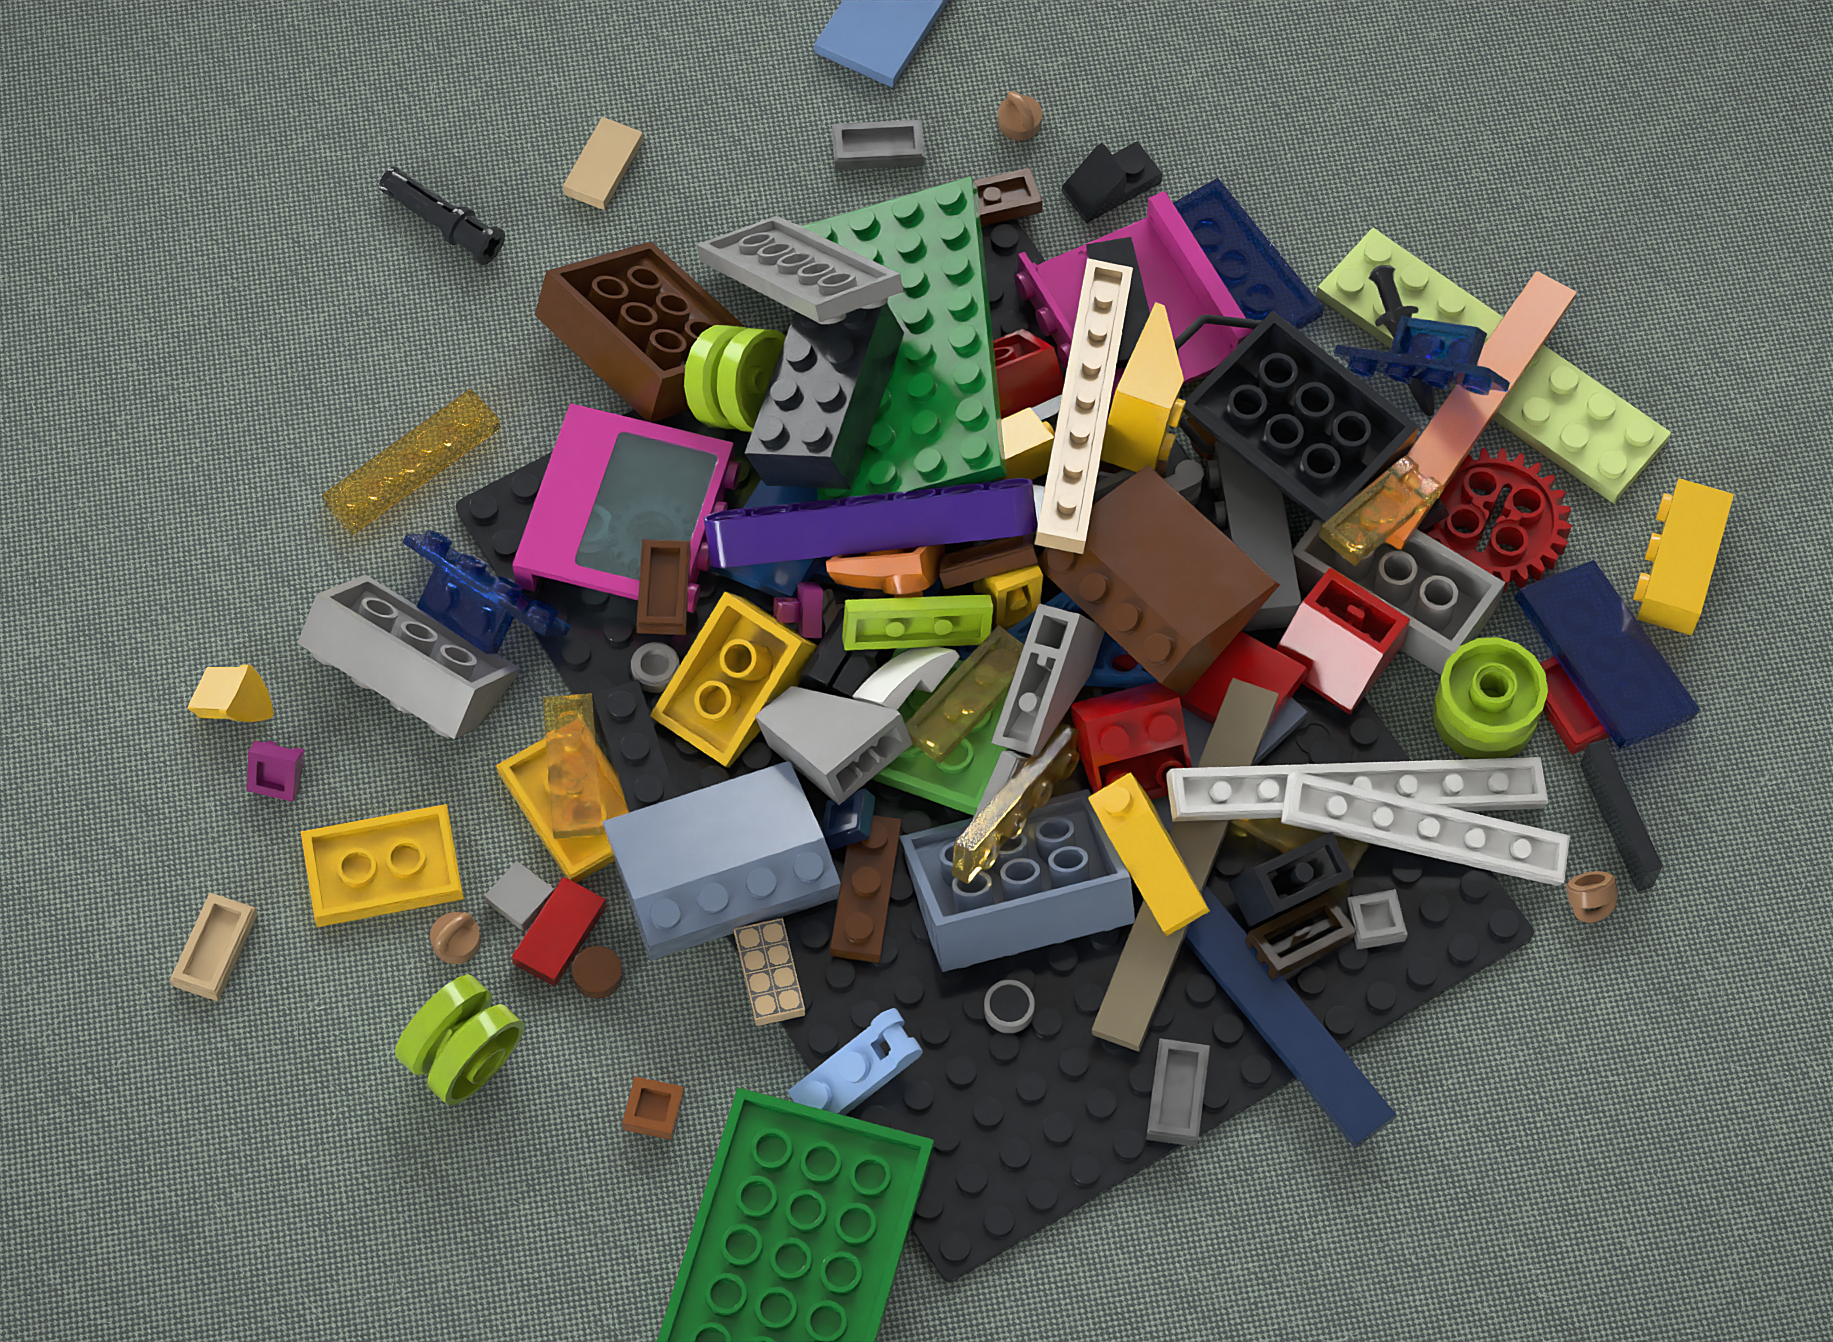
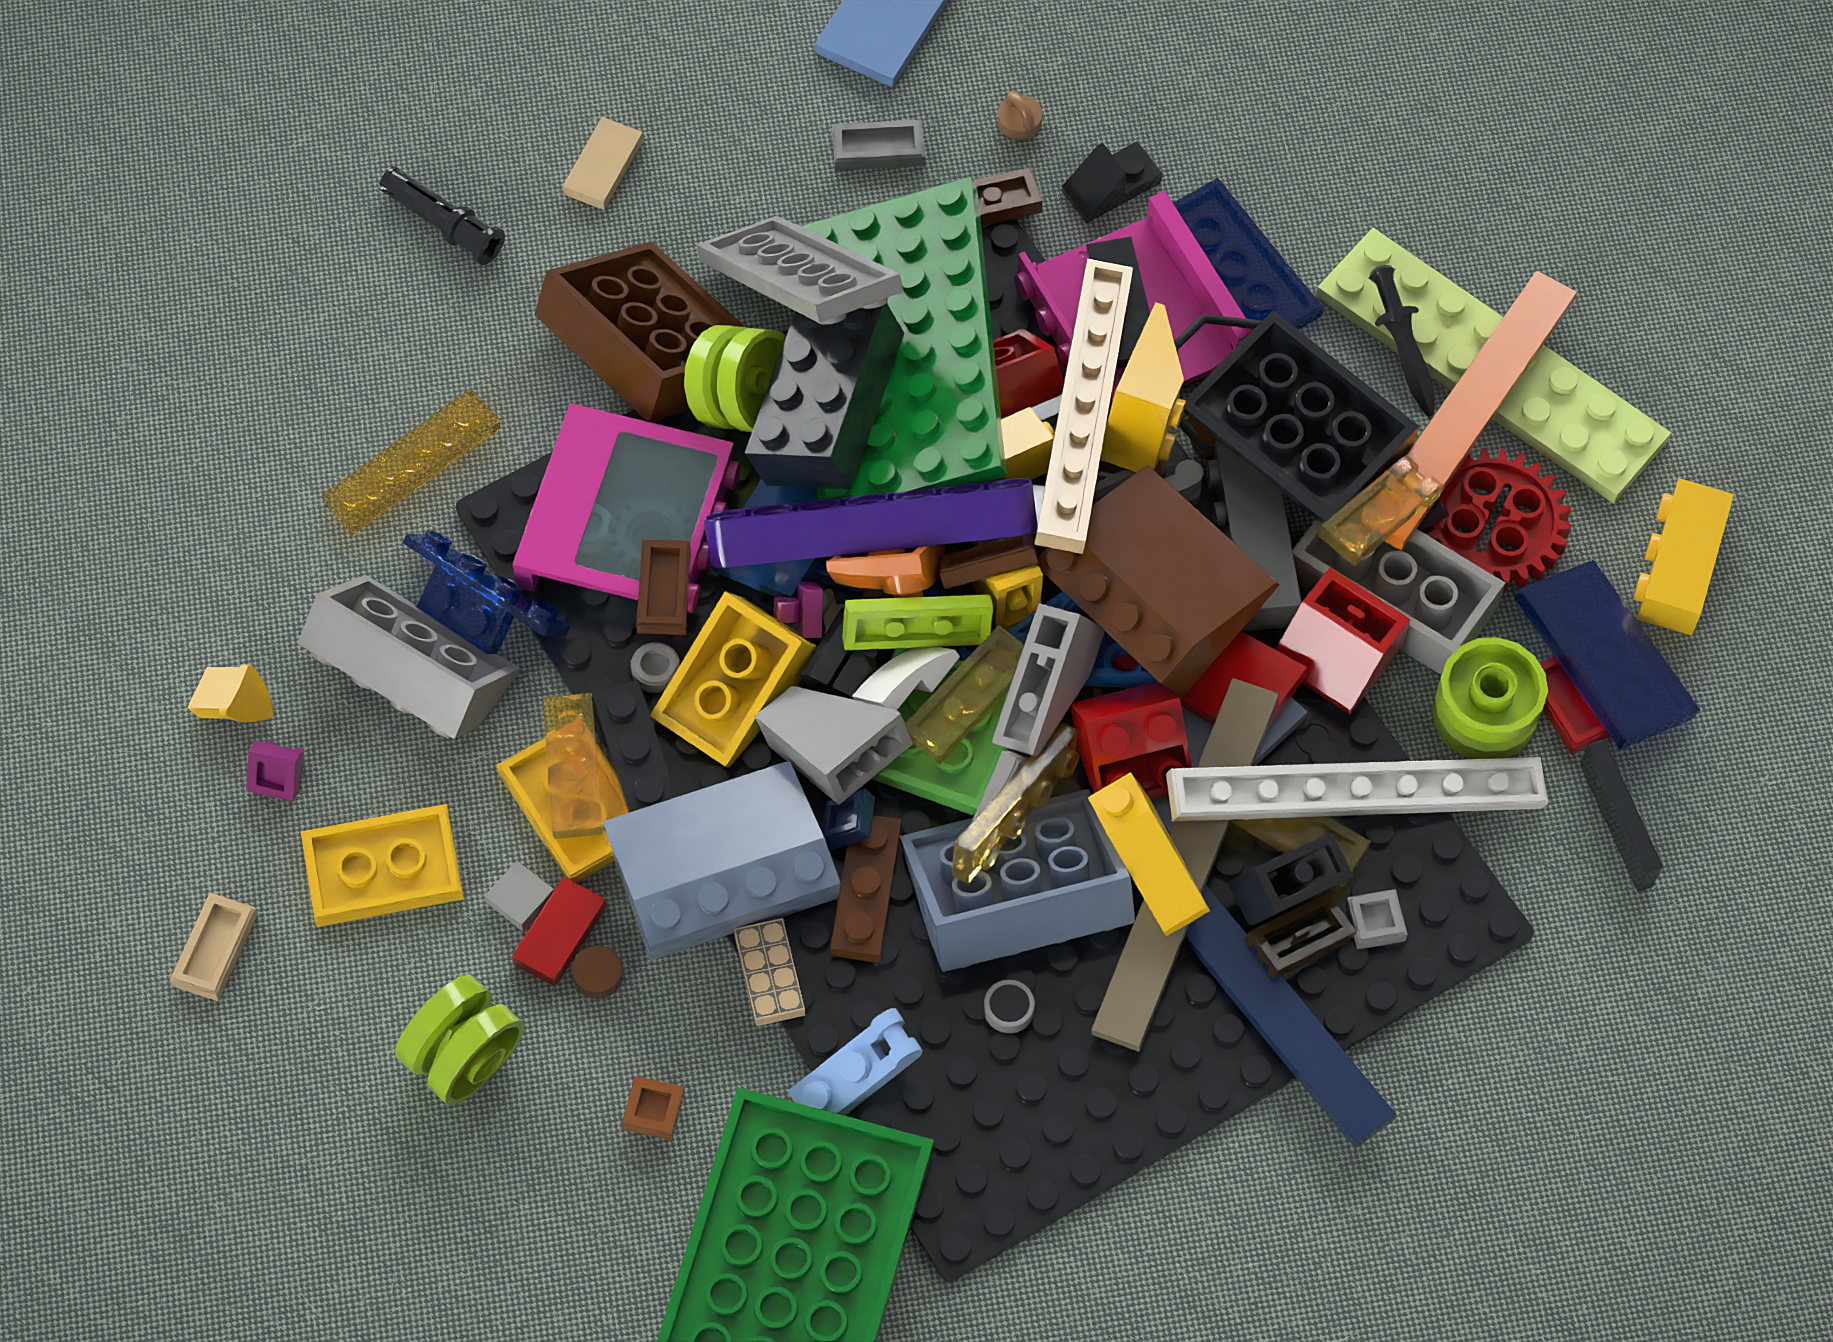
medium nougat tile [430,912,481,964] -> none
flat silver tile [1146,1038,1210,1147] -> none
white tile [1281,771,1570,886] -> none
clear blue bracket [1334,316,1510,395] -> none
medium nougat tile [1566,871,1618,923] -> none

